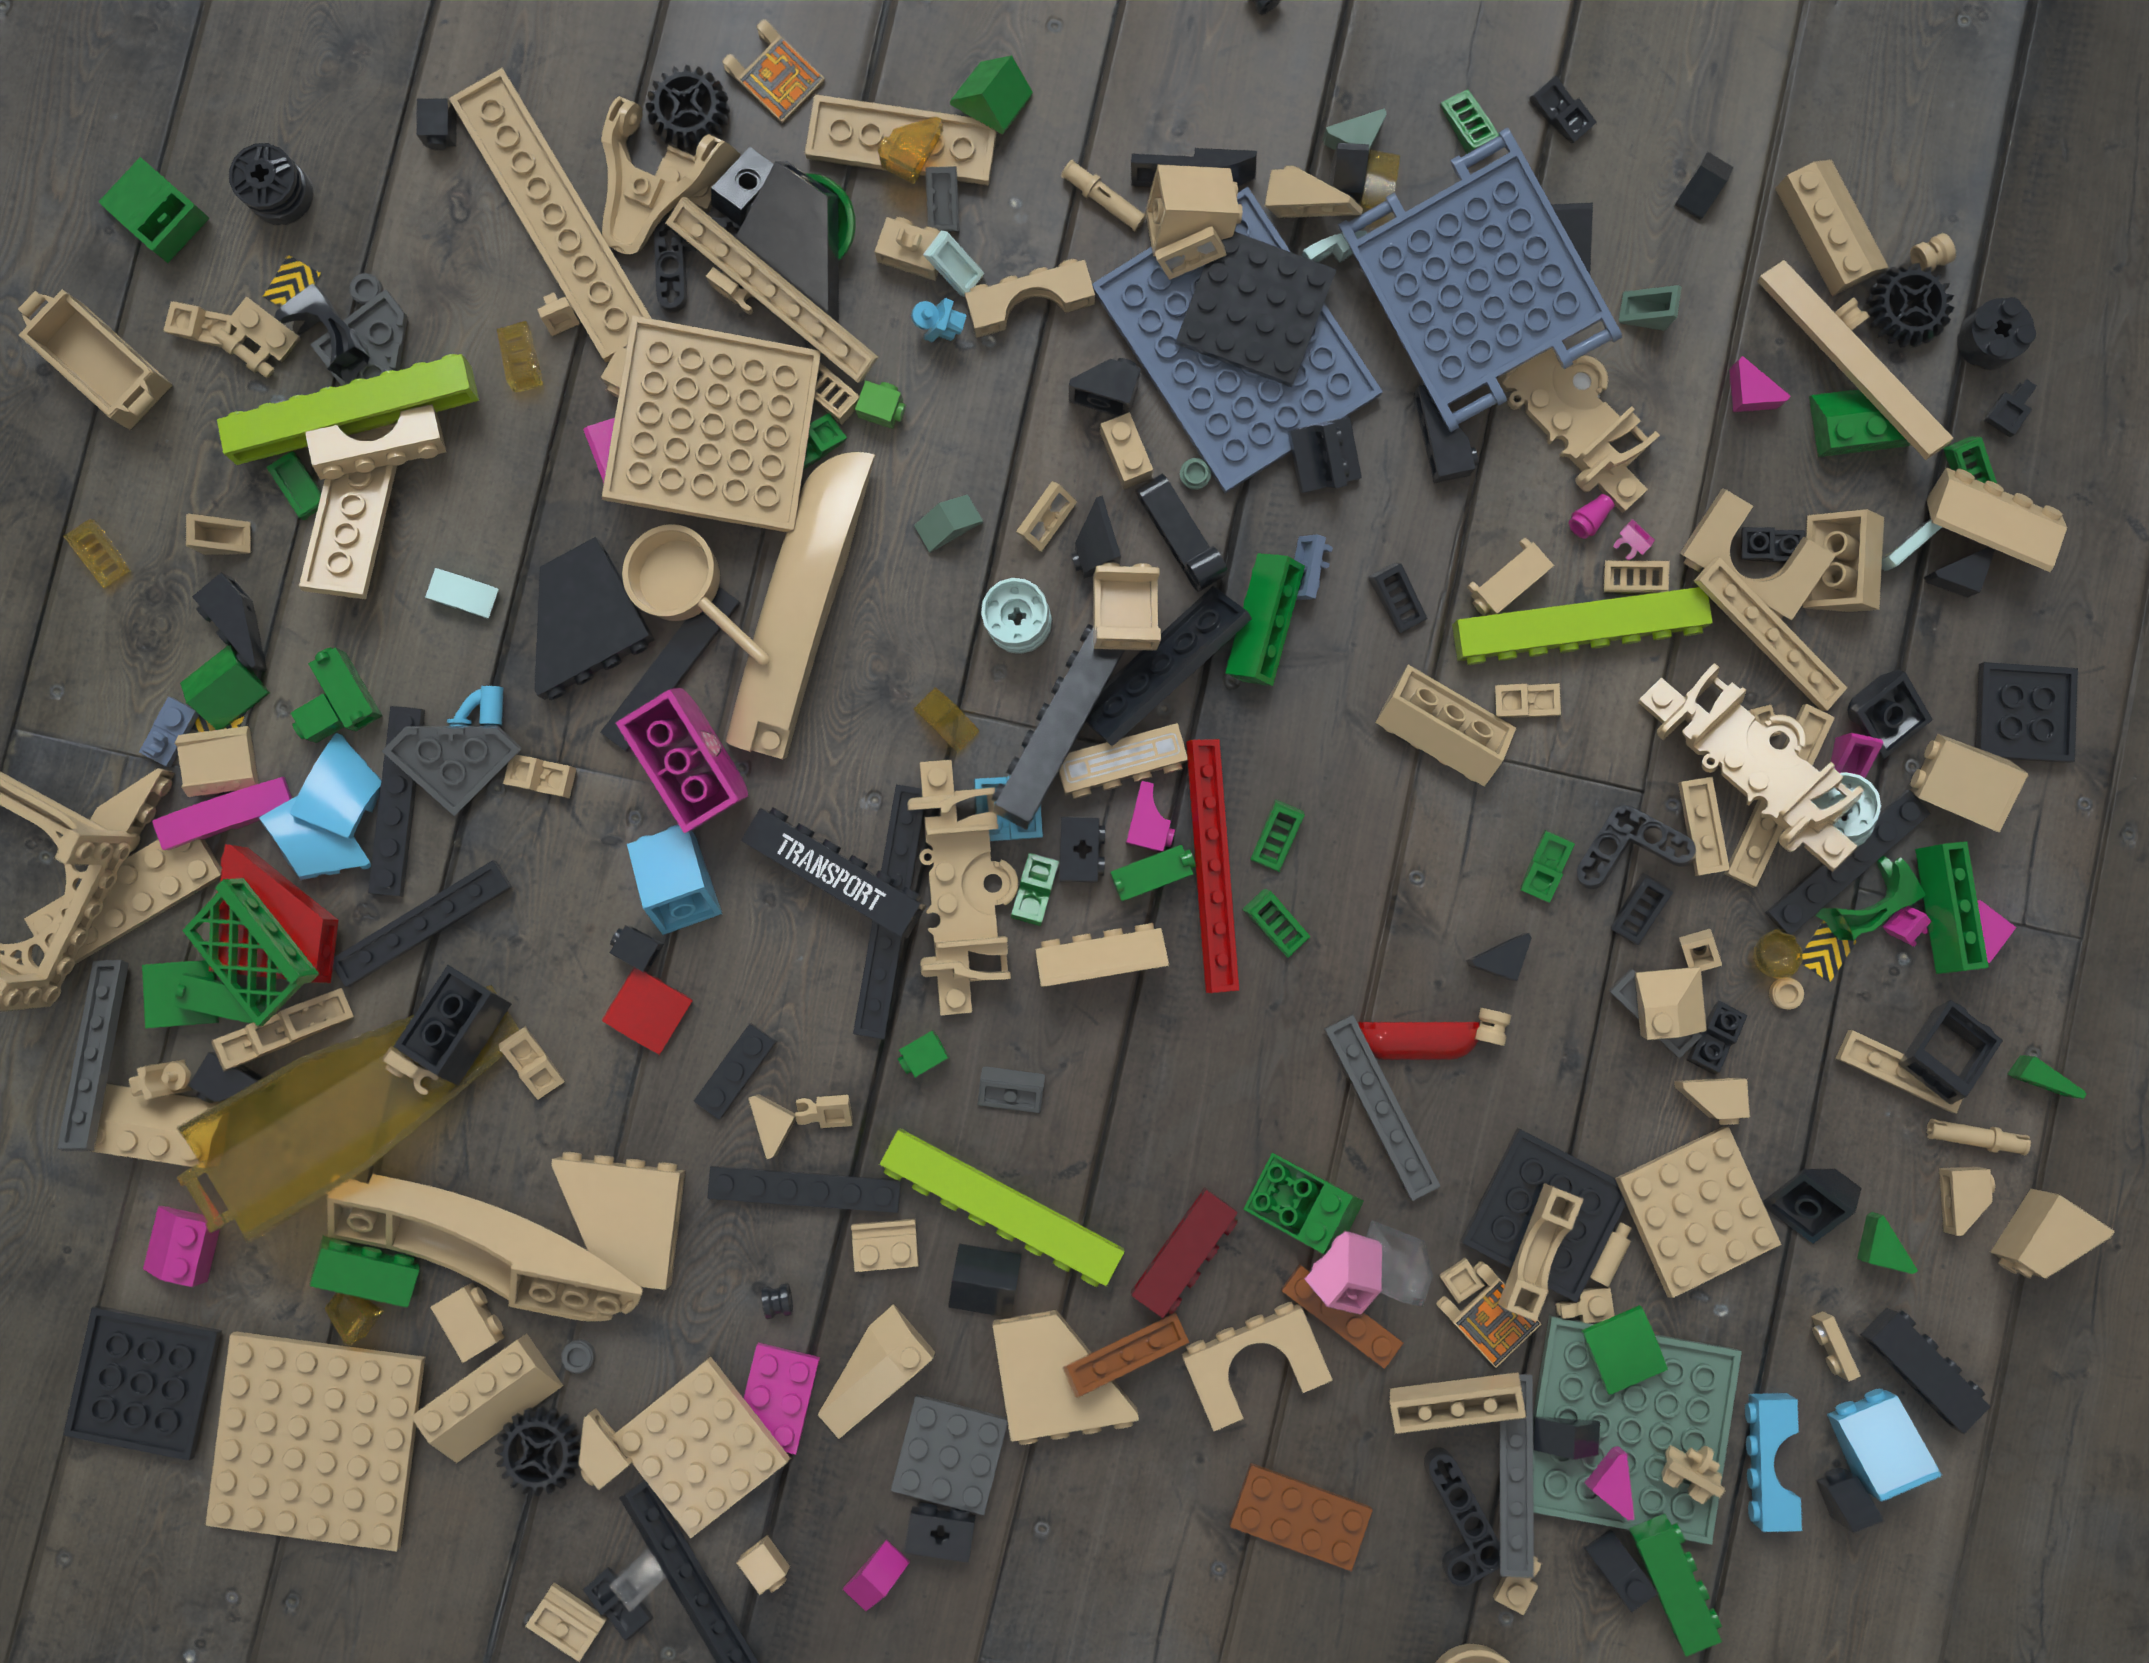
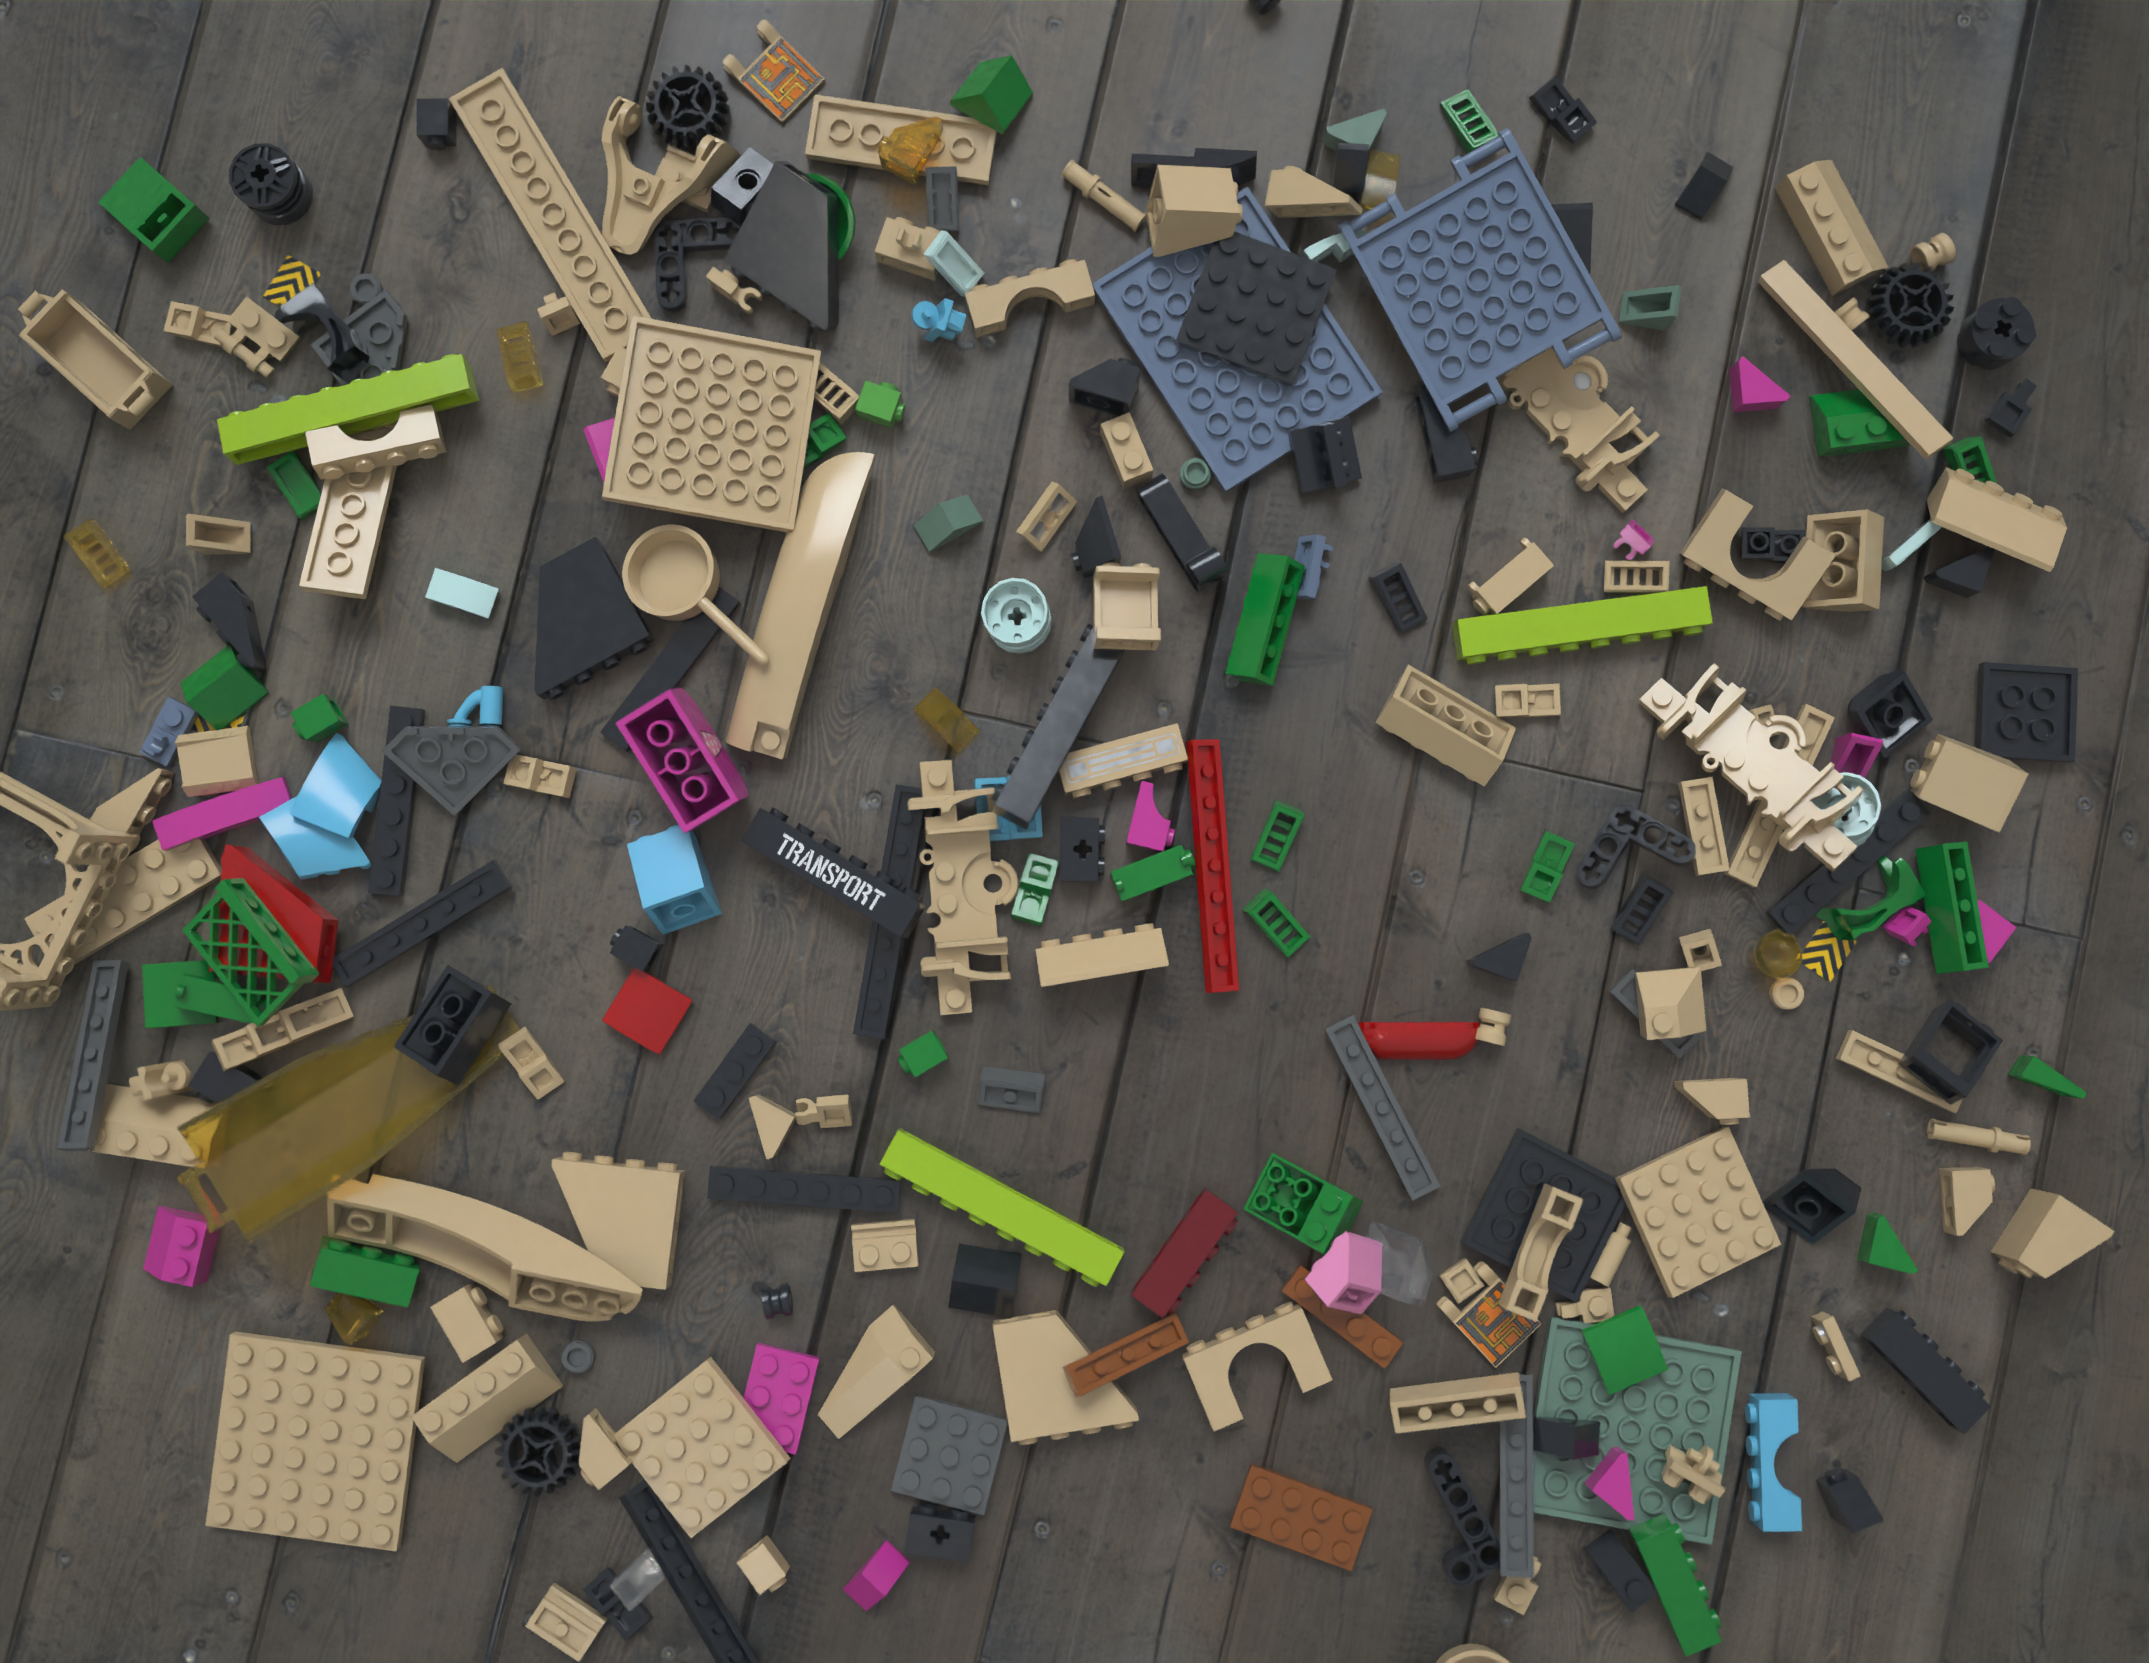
black plate [63,1306,222,1461] -> none
green brick [308,647,383,732] -> none
tan plate [383,1046,438,1095] -> none
tan tile [666,197,879,383] -> none
black plate [1086,586,1252,746] -> none
tan piece [1155,226,1226,280] -> none
dark pink cone [1568,494,1614,539] -> none
black slope [1687,1001,1748,1075] -> none
tan plate [1694,557,1847,711] -> none
medium azure slope [1827,1389,1941,1502] -> none

